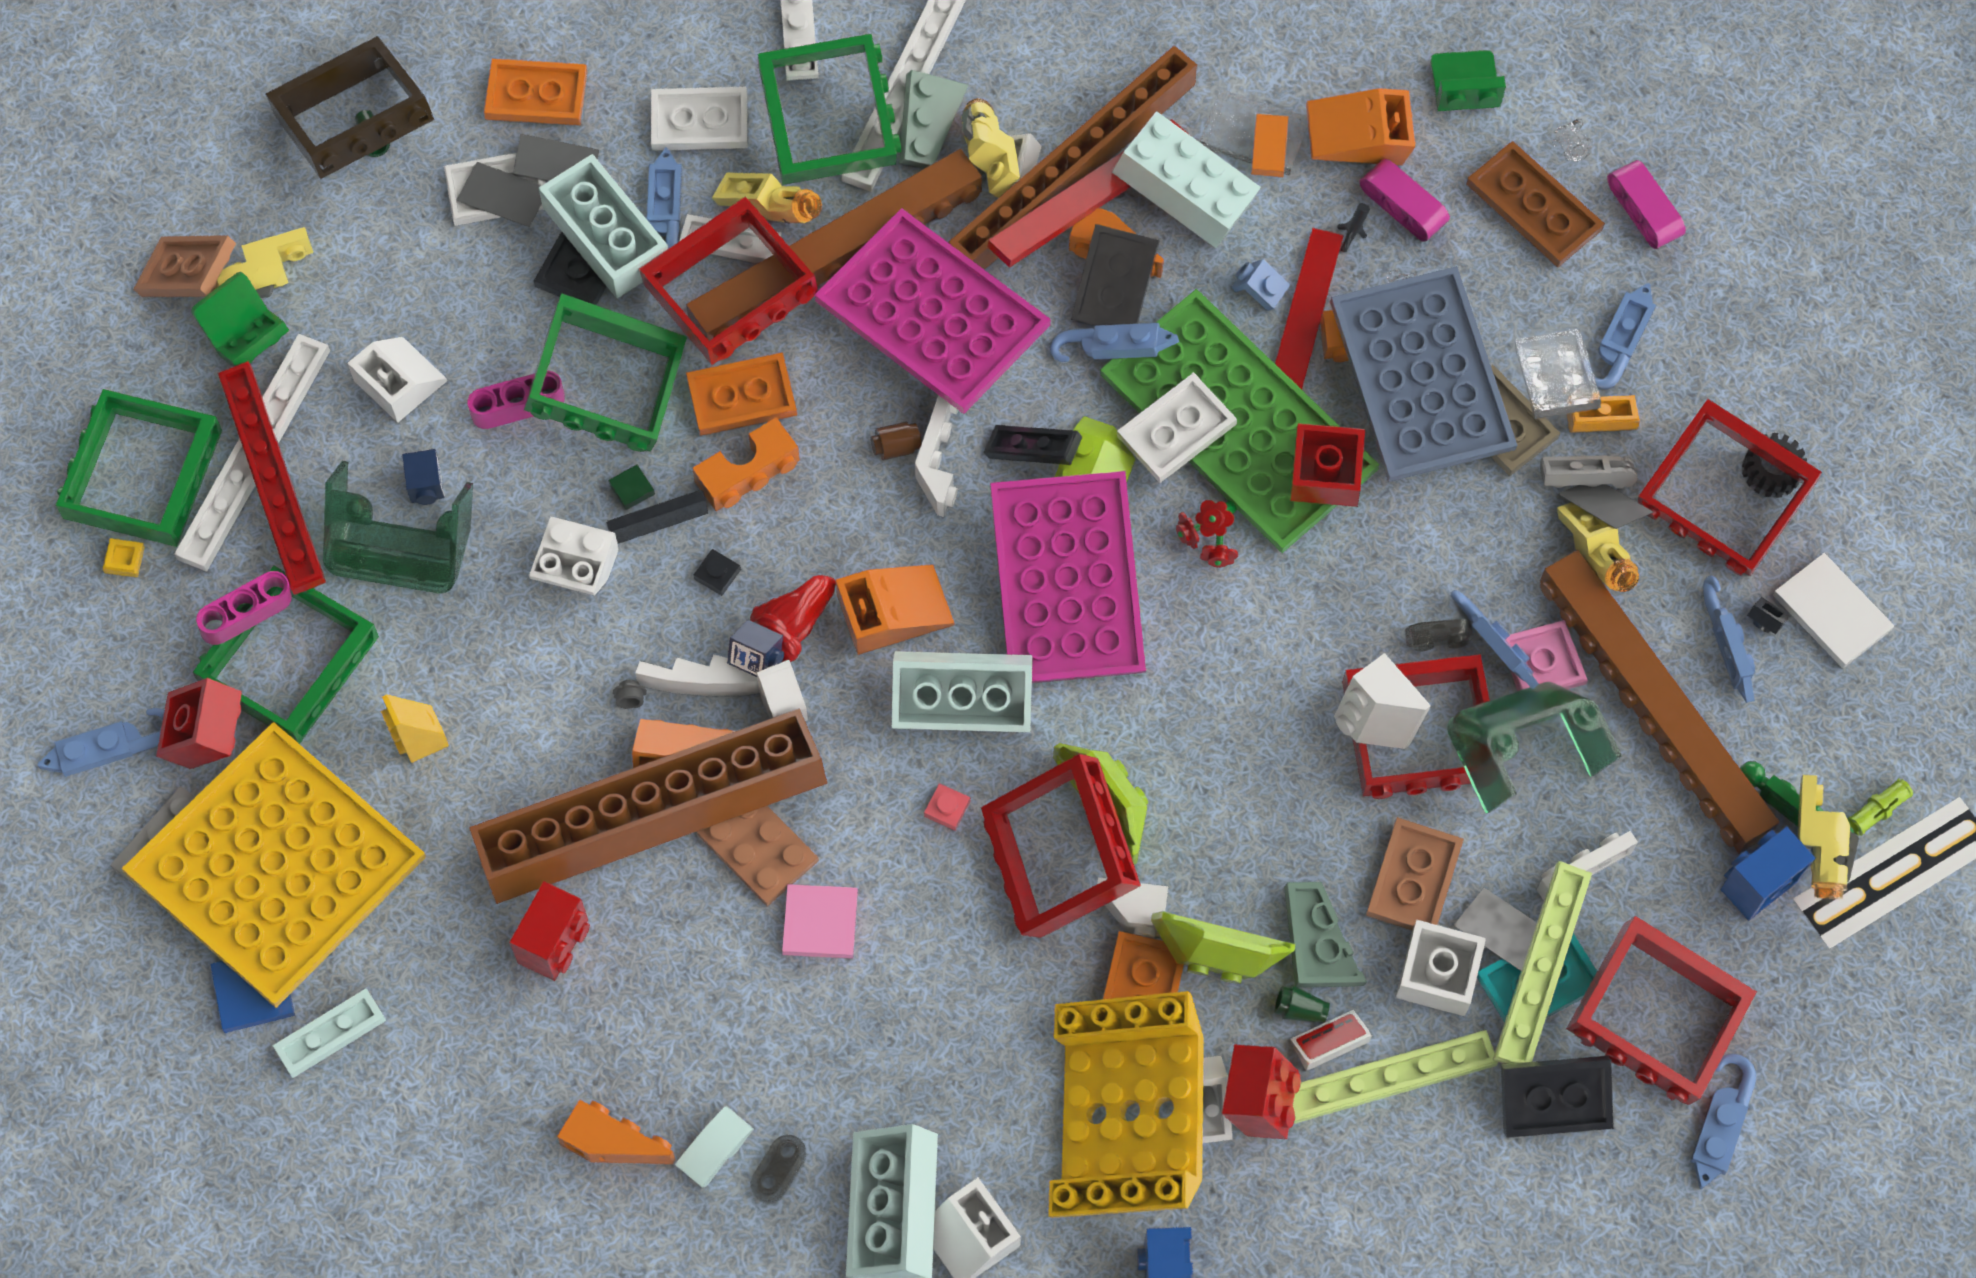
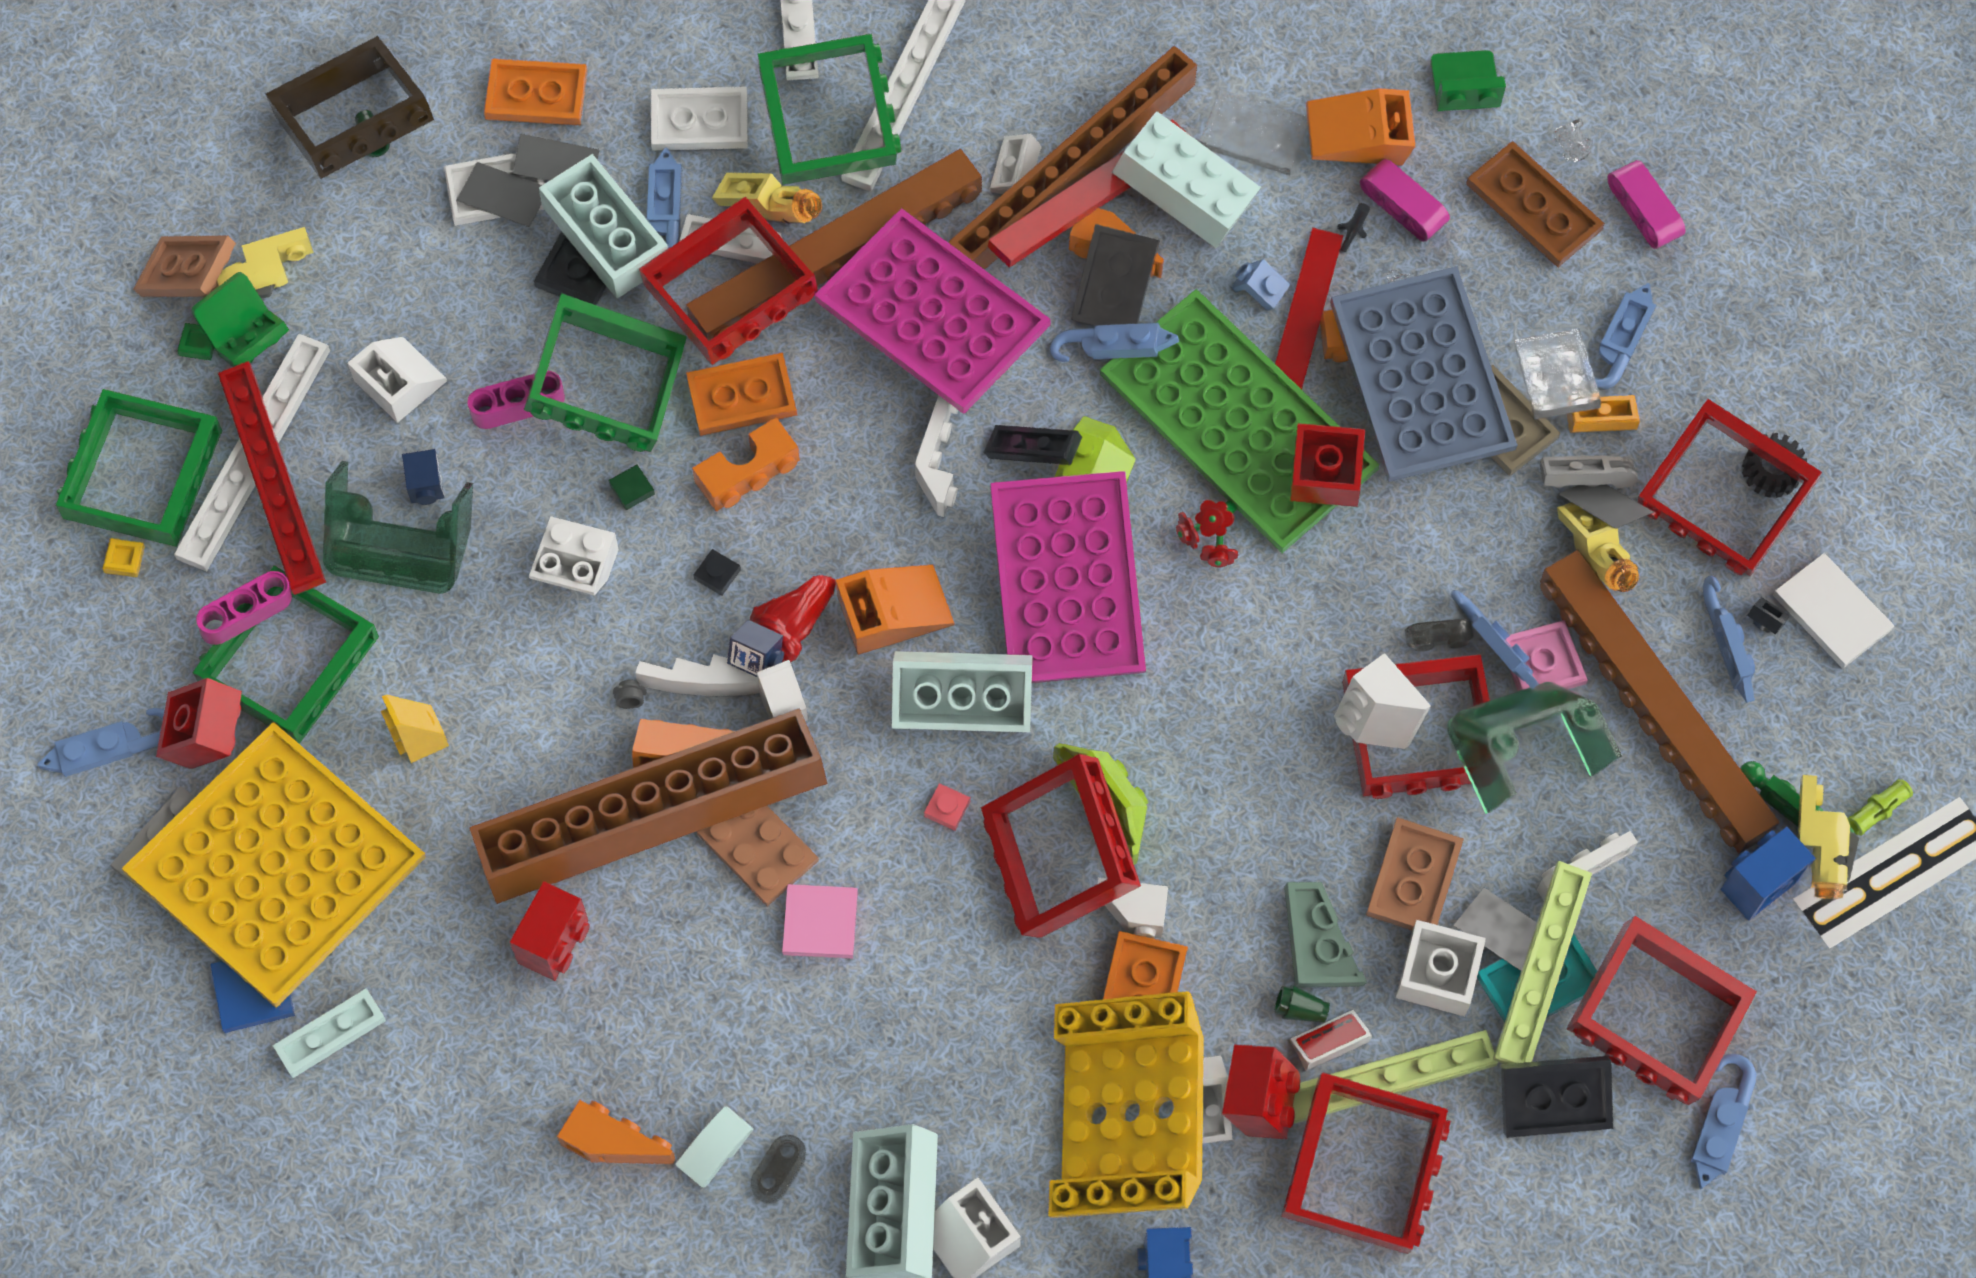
black tile [606,490,708,544] -> none
reddish brown brick [870,421,922,461] -> none
sand green wing [899,70,968,169] -> none
light yellow plate [961,98,1020,198] -> none
white plate [1117,373,1237,483] -> none
lime wedge [1151,911,1295,984] -> none
orange tile [1251,114,1289,178] -> none
none -> green tile [177,323,214,361]
none -> red window [1281,1072,1451,1254]

